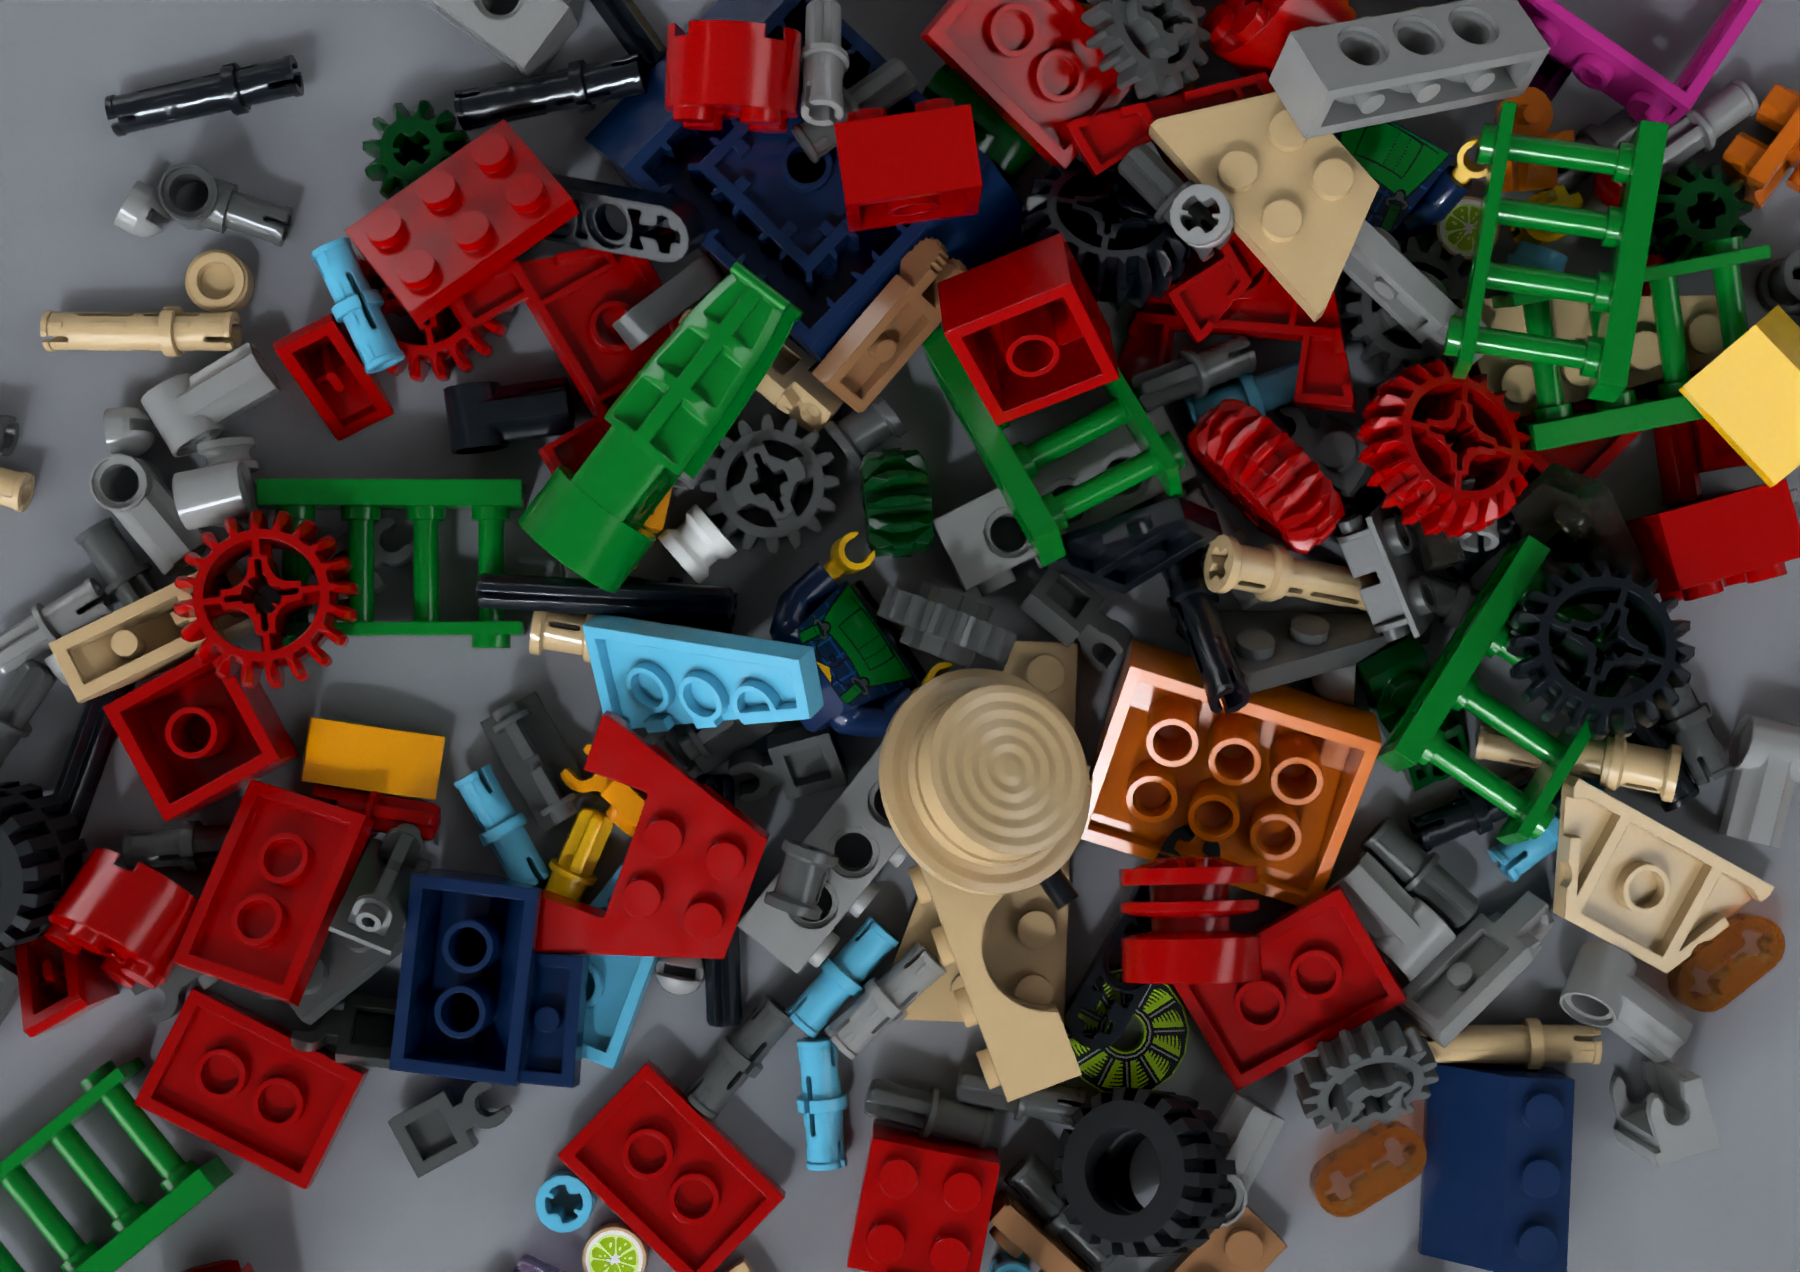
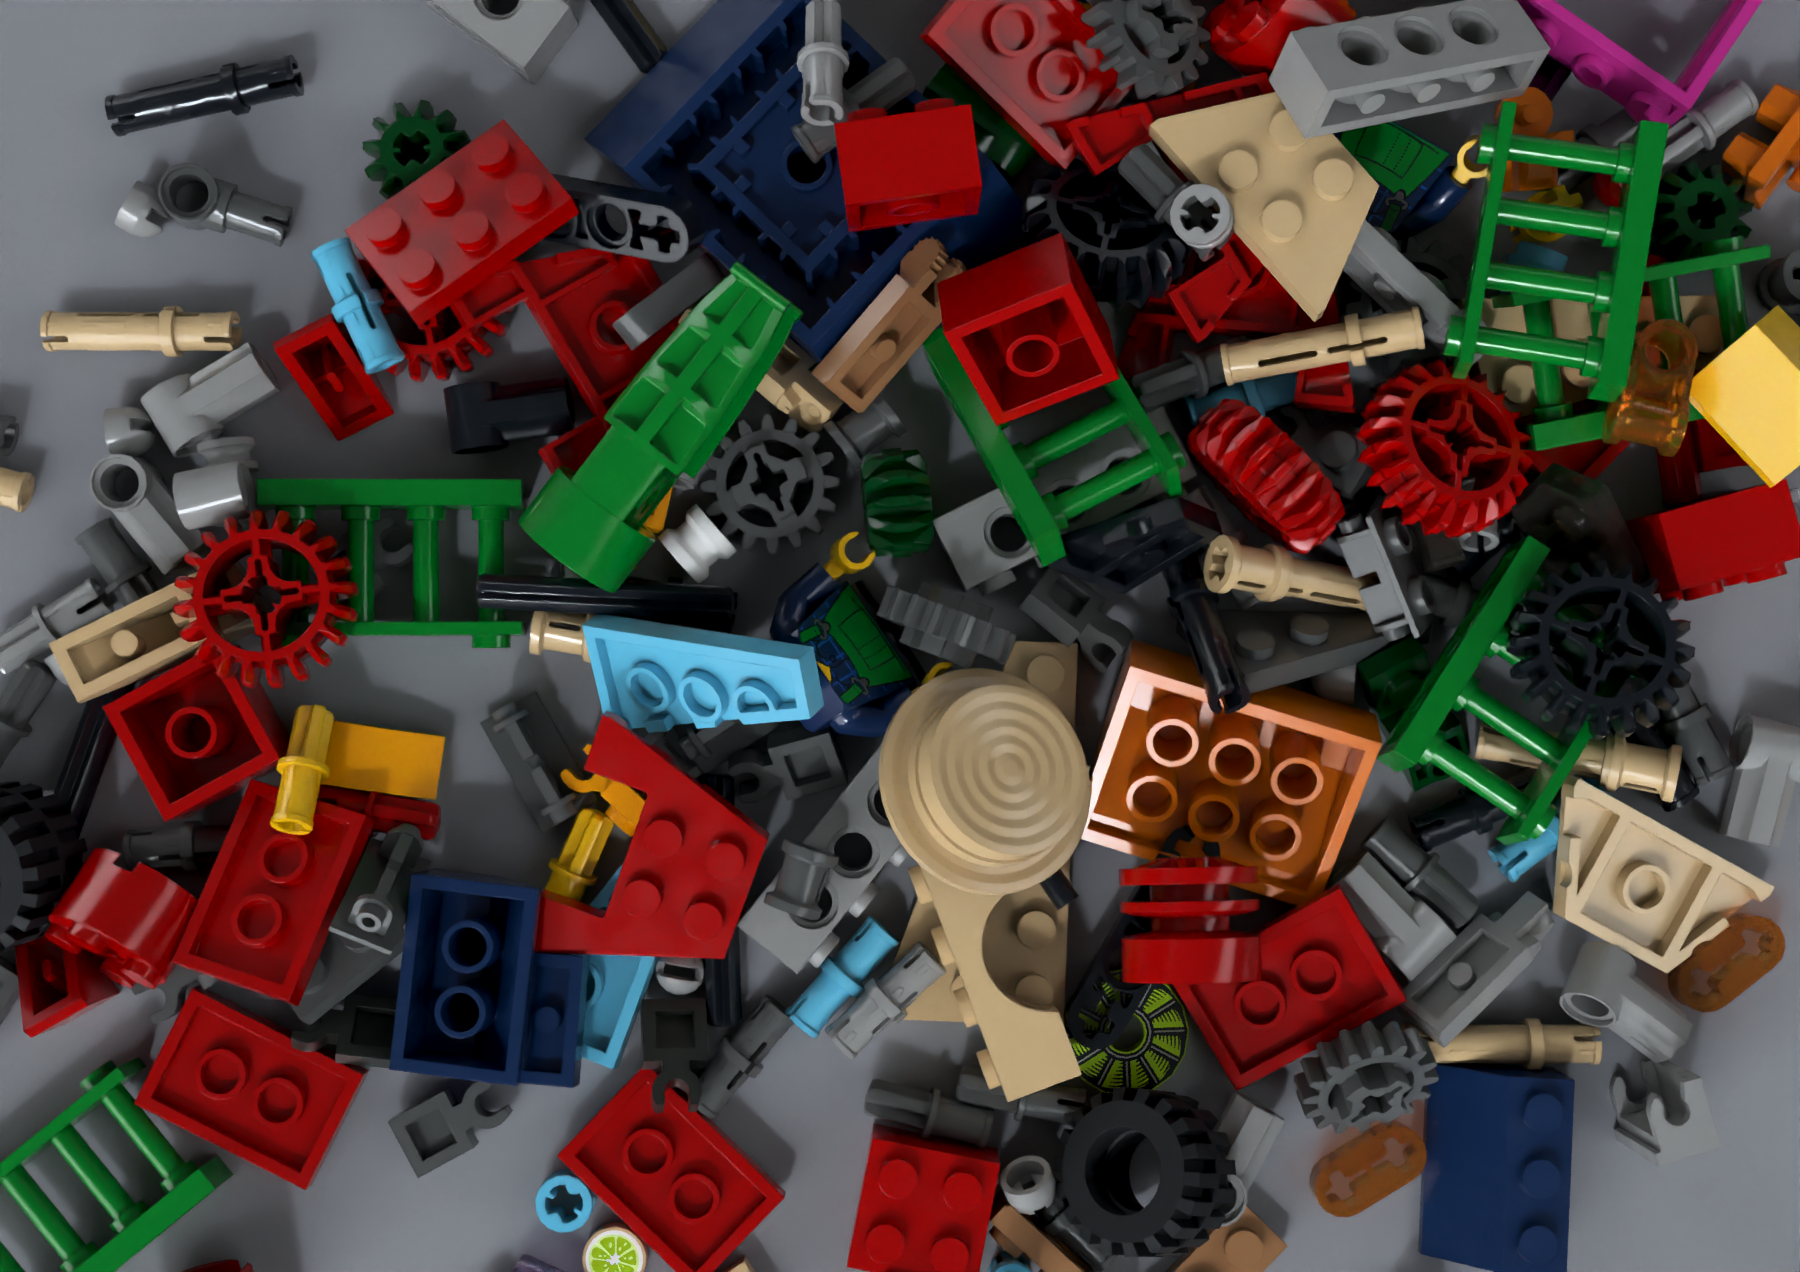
tan tile [185,249,254,313] -> none
medium azure pin [453,763,552,886] -> none
black pin [454,53,647,132] -> none
red brick [664,20,801,133] -> none
medium azure pin [796,1035,848,1171] -> none
tile [1431,196,1500,263] -> none
none -> yellow axle [270,704,334,835]
none -> pearl dark grey plate [640,998,708,1113]
none -> light grey hinge [1000,1156,1056,1215]
none -> tan pin [1220,306,1425,386]
none -> clear orange piece [1602,319,1698,457]

